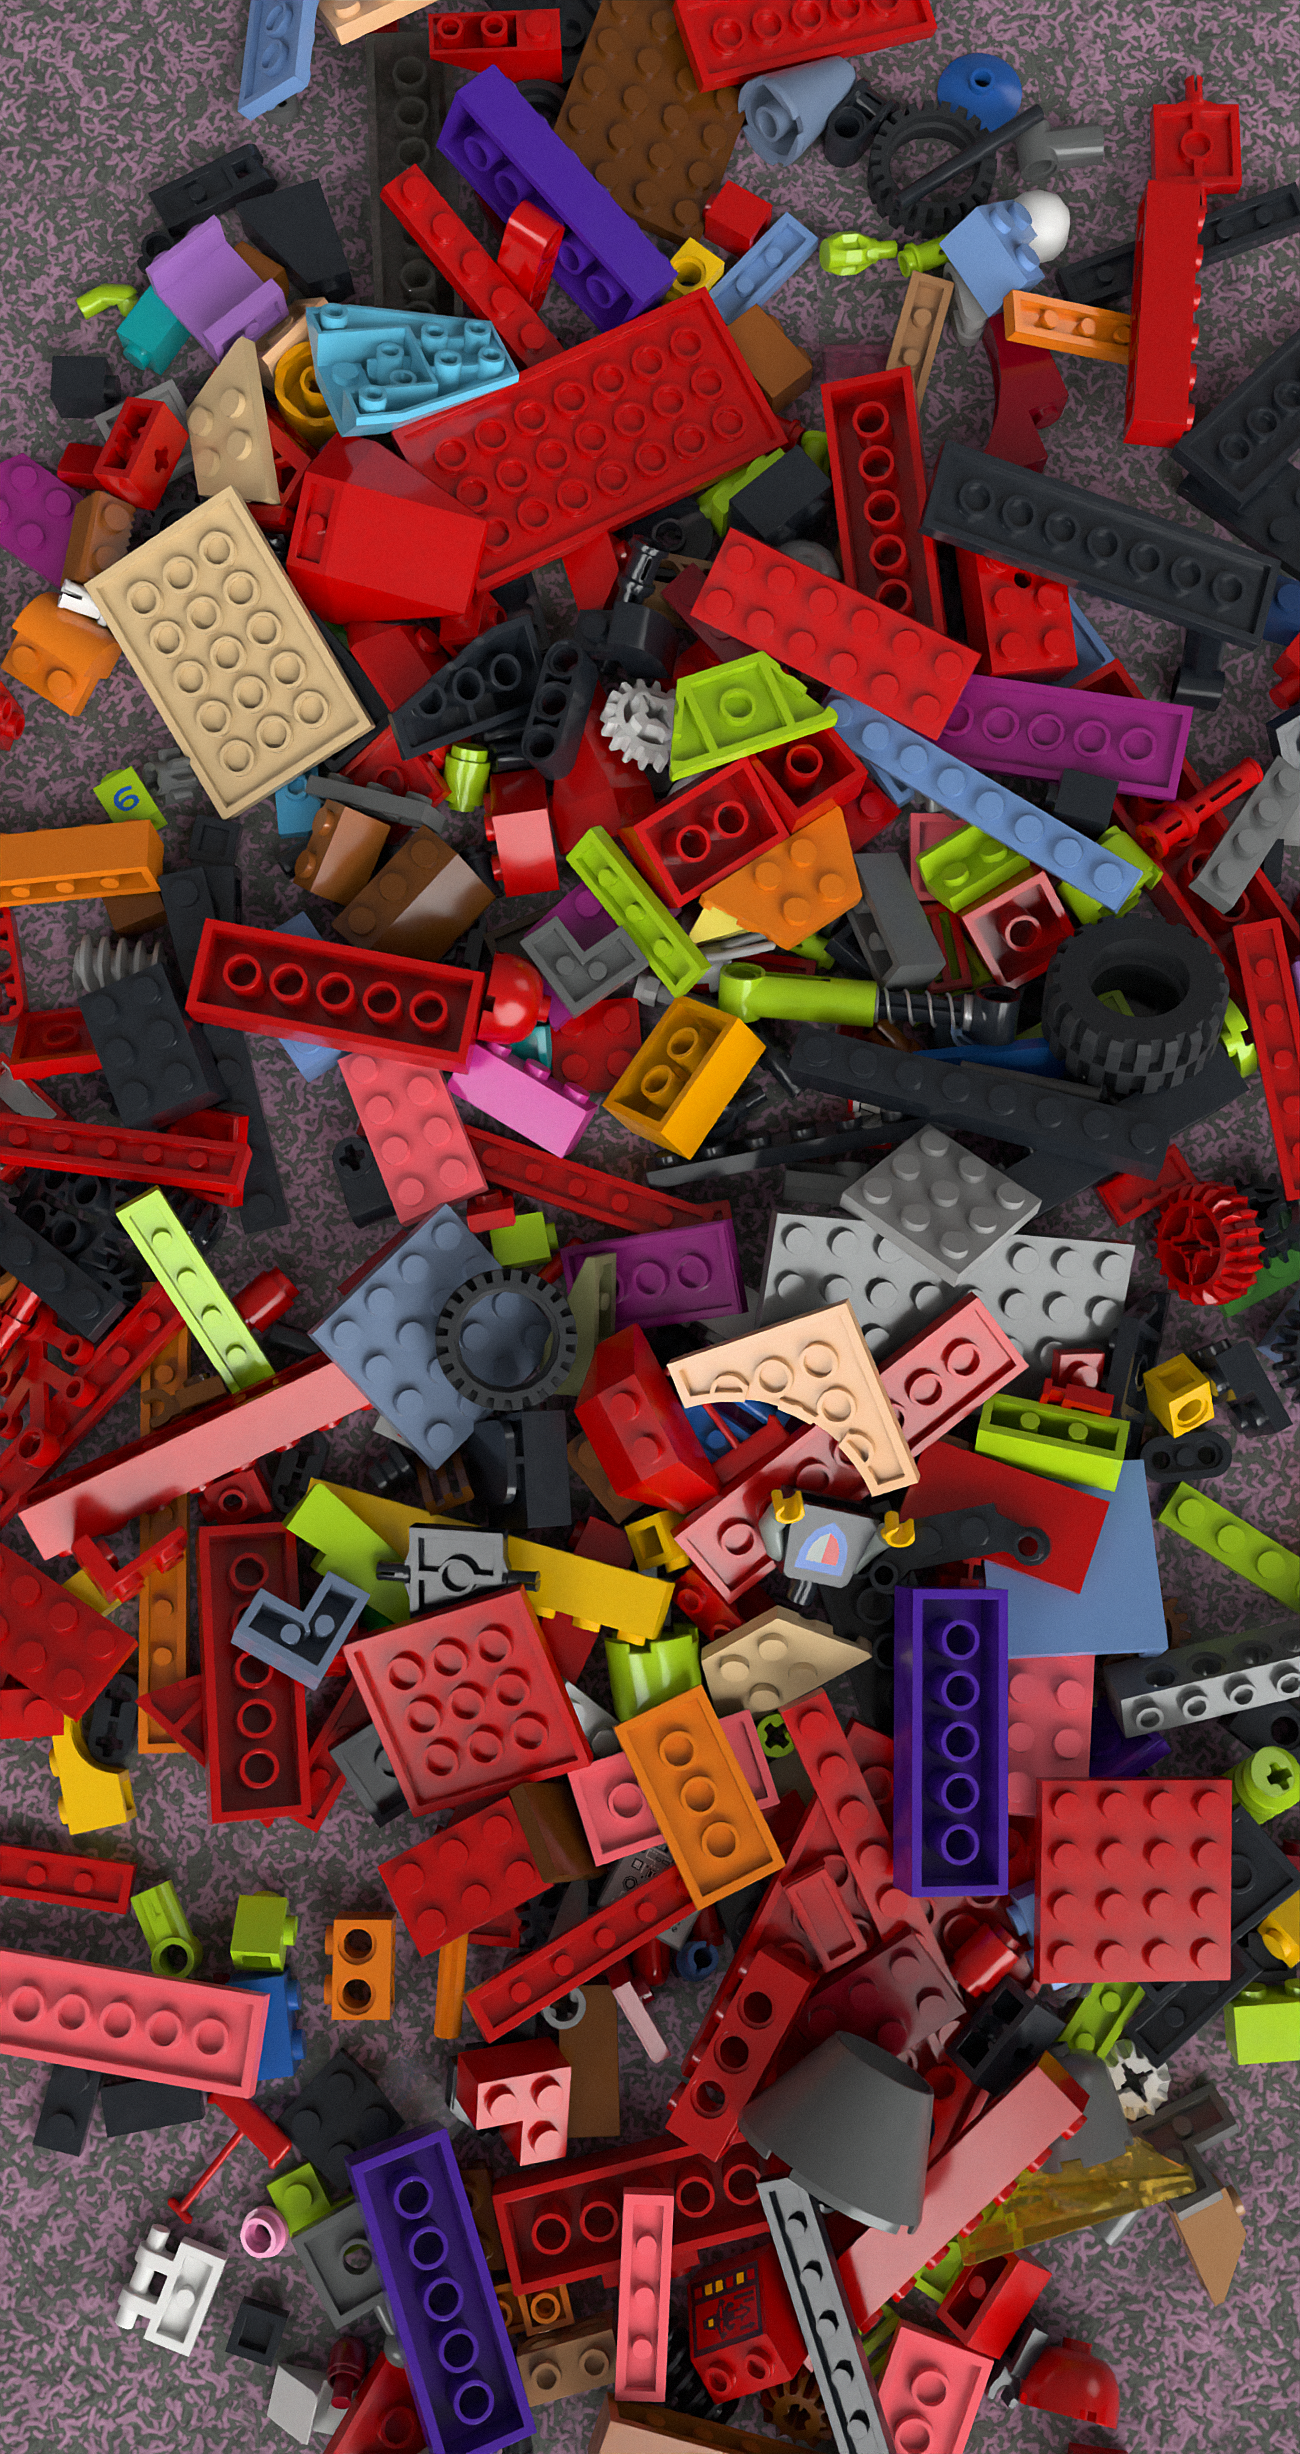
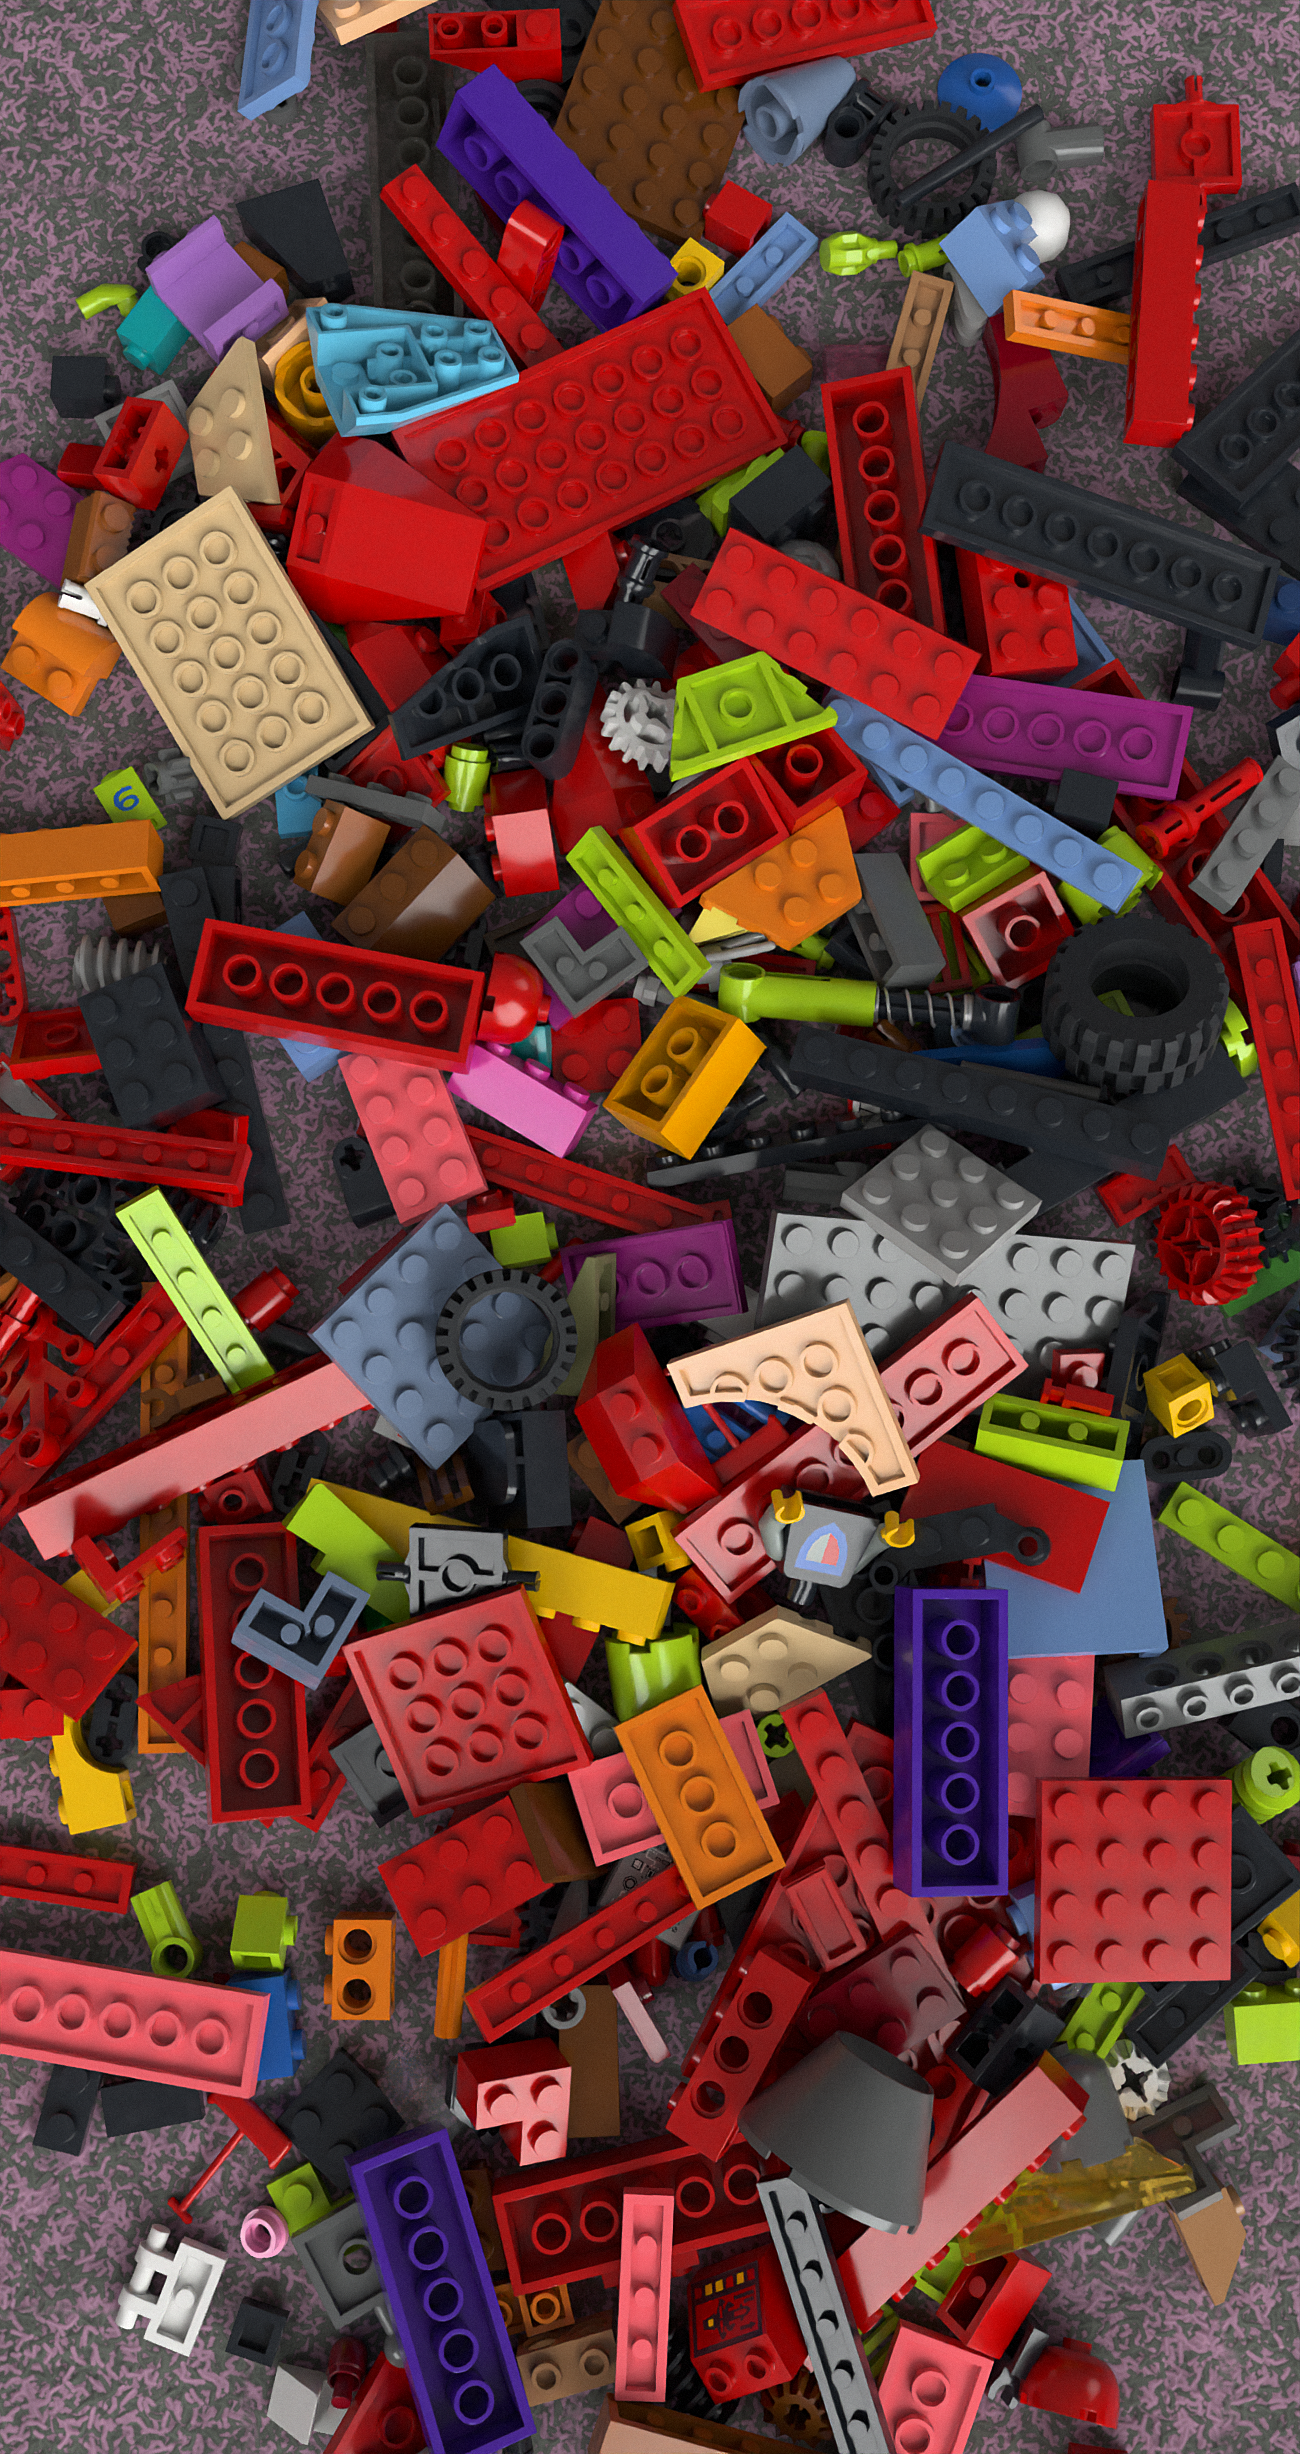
black plate [148,144,278,238] -> none

